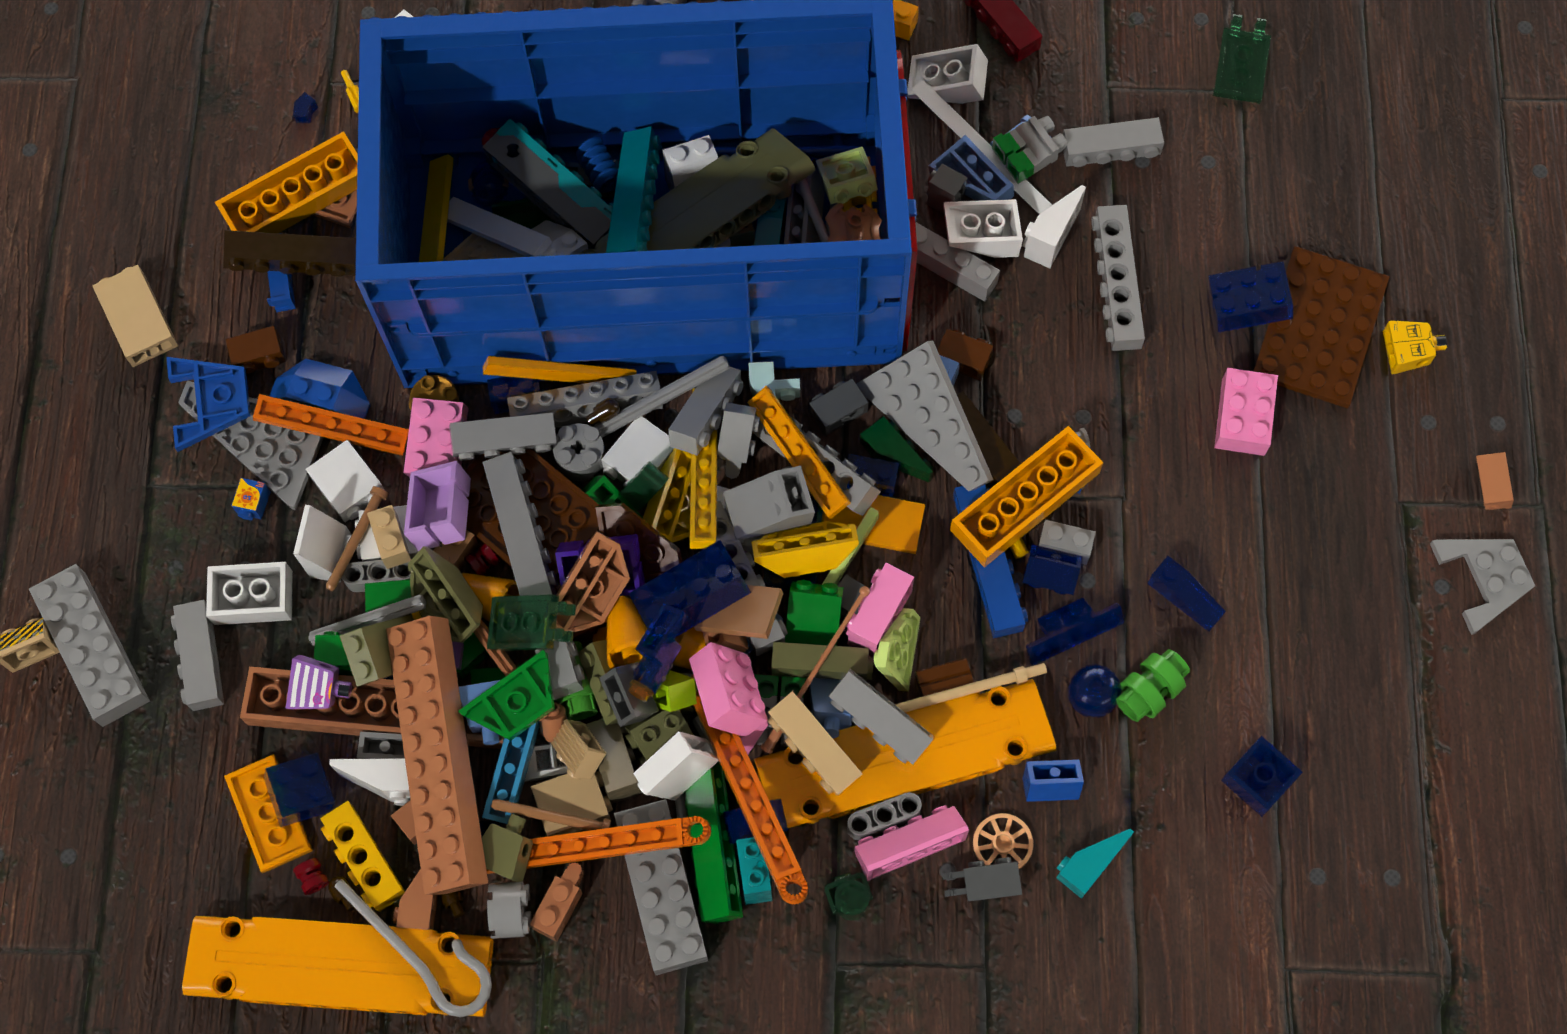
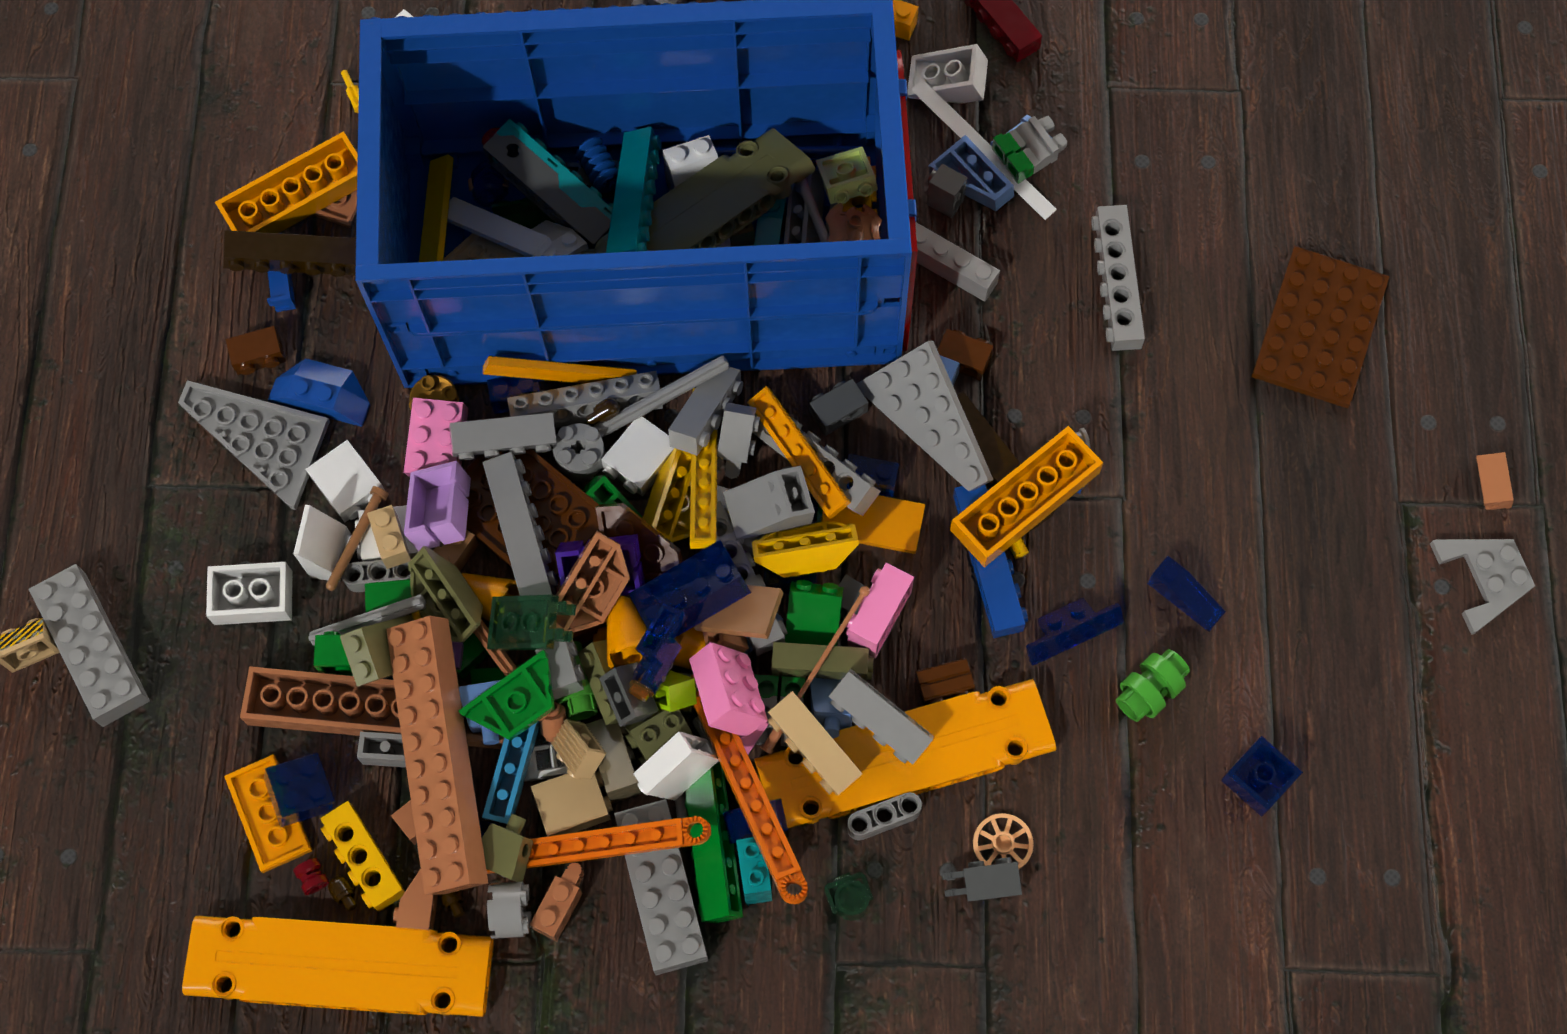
tan brick [92,265,178,367] -> none
blue wing [166,357,251,452] -> none
light grey brick [171,600,224,711] -> none
brick [231,478,271,520] -> none
orange plate [253,394,409,456] -> none
medium lavender torso [286,655,352,709] -> none
clear blue piece [293,92,319,123] -> none
white slope [329,758,411,806] -> none
light grey piece [334,879,492,1017] -> none
dark red wheel [464,543,500,575] -> none
medium nougat bar [491,799,611,830] -> none
clear green beam [620,461,669,510] -> none
light aqua brick [748,361,800,401] -> none
yellowish green tile [822,507,879,585] -> none
bright pink slope [854,805,969,881] -> none
dark green slope [860,416,933,483] -> none
yellowish green plate [874,608,921,691] -> none
tan bar [895,663,1047,712] -> none
white slope [943,199,1023,258] -> none
white slope [1022,185,1086,268] -> none
clear blue brick [1023,544,1082,595] -> none
blue brick [1023,759,1084,802] -> none
light grey brick [1037,519,1096,565] -> none
teal slope [1056,829,1134,899] -> none
light grey brick [1063,117,1164,167] -> none
clear blue cylinder [1068,664,1121,718] -> none
clear blue piece [1208,261,1293,332] -> none
clear green tile [1213,14,1271,104] -> none
bright pink brick [1214,368,1278,456] -> none
yellow torso [1383,321,1447,374] -> none

